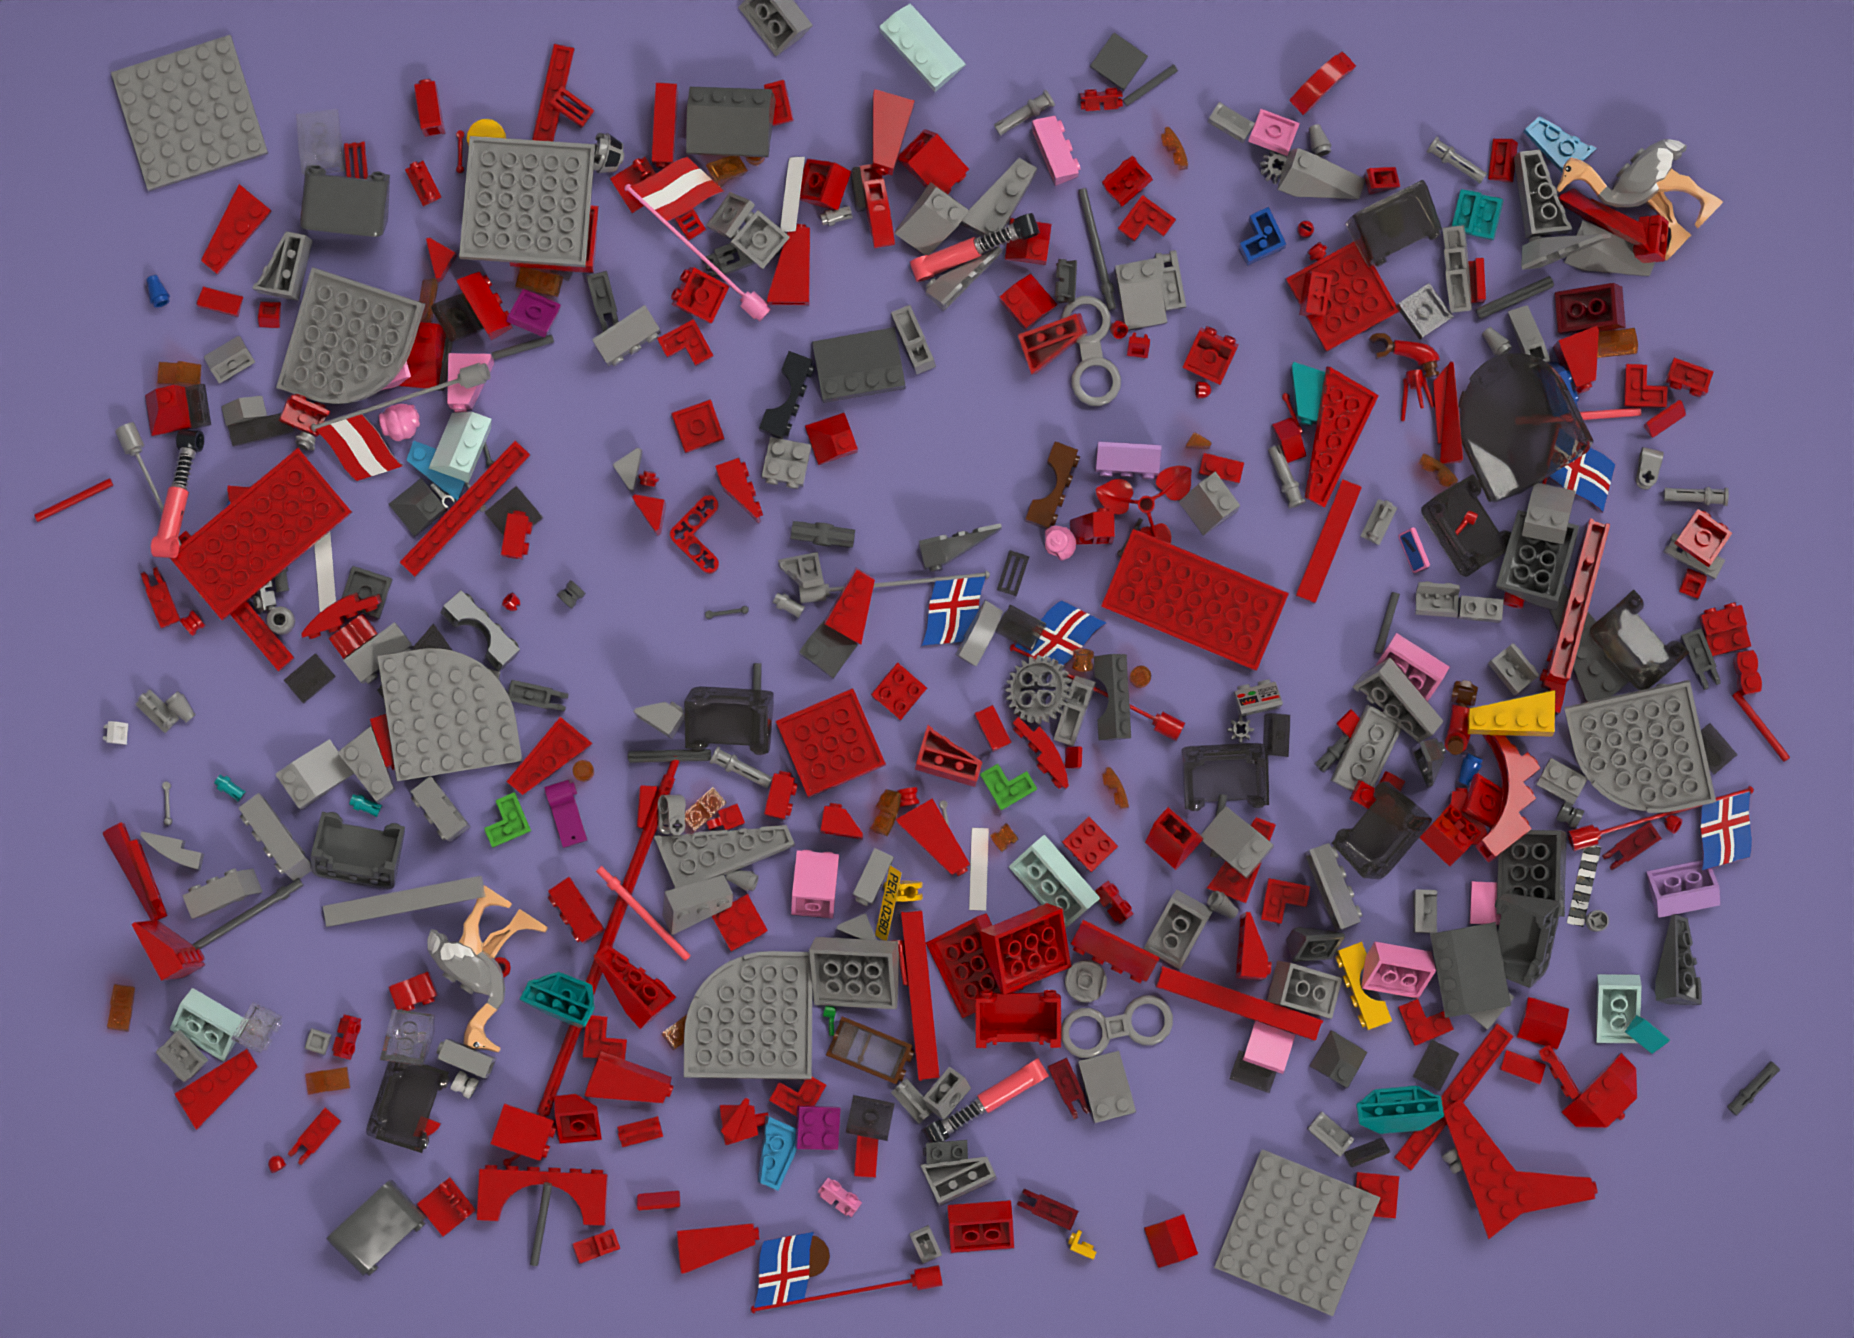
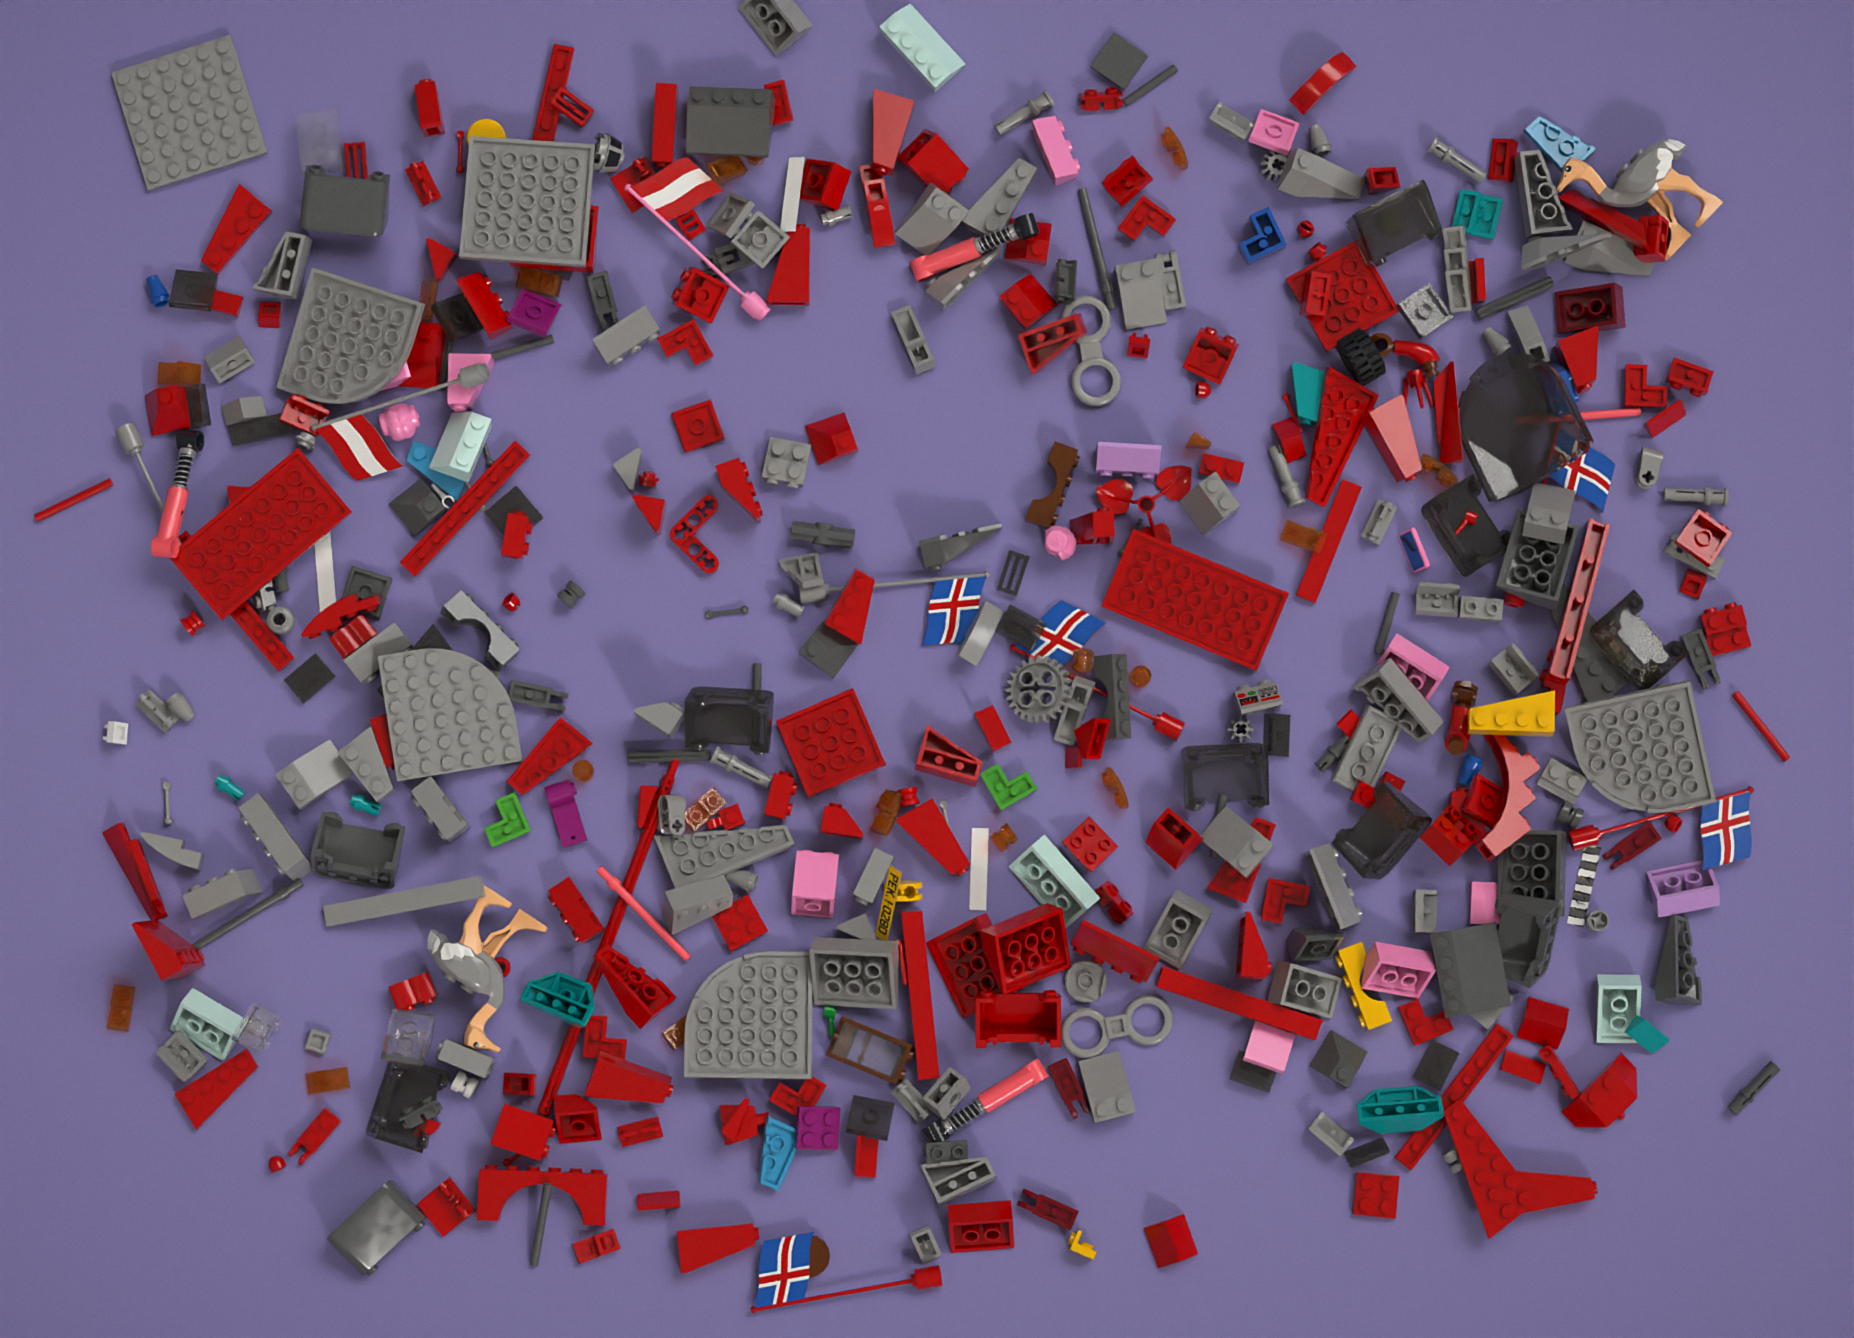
red hinge [141,567,180,629] -> none
red hinge [332,1014,362,1060] -> none
black arch [759,351,815,439] -> none
dark grey slope [812,327,906,403] -> none
bright pink hinge [818,1178,862,1217] -> none
clear smoke tile [850,167,866,212] -> none
red hinge [871,662,927,720] -> none
red slope [1012,717,1069,790] -> none
red hinge [1110,320,1128,339] -> none
light grey cone [1207,891,1238,919] -> none
light grey plate [1214,1149,1381,1316] -> none
dark grey wedge [1411,738,1446,788] -> none
clear orange slope [1597,328,1638,358] -> none
clear smoke plate [1701,723,1738,775] -> none
red brick [1733,650,1762,696] -> none
none -> clear smoke tile [169,269,218,312]
none -> dark grey hinge [399,1094,443,1129]
none -> red slope [503,1072,537,1096]
none -> red slope [1074,718,1111,759]
none -> clear orange slope [1280,520,1327,554]
none -> black tyre [1337,328,1386,386]
none -> slope [1361,394,1422,482]

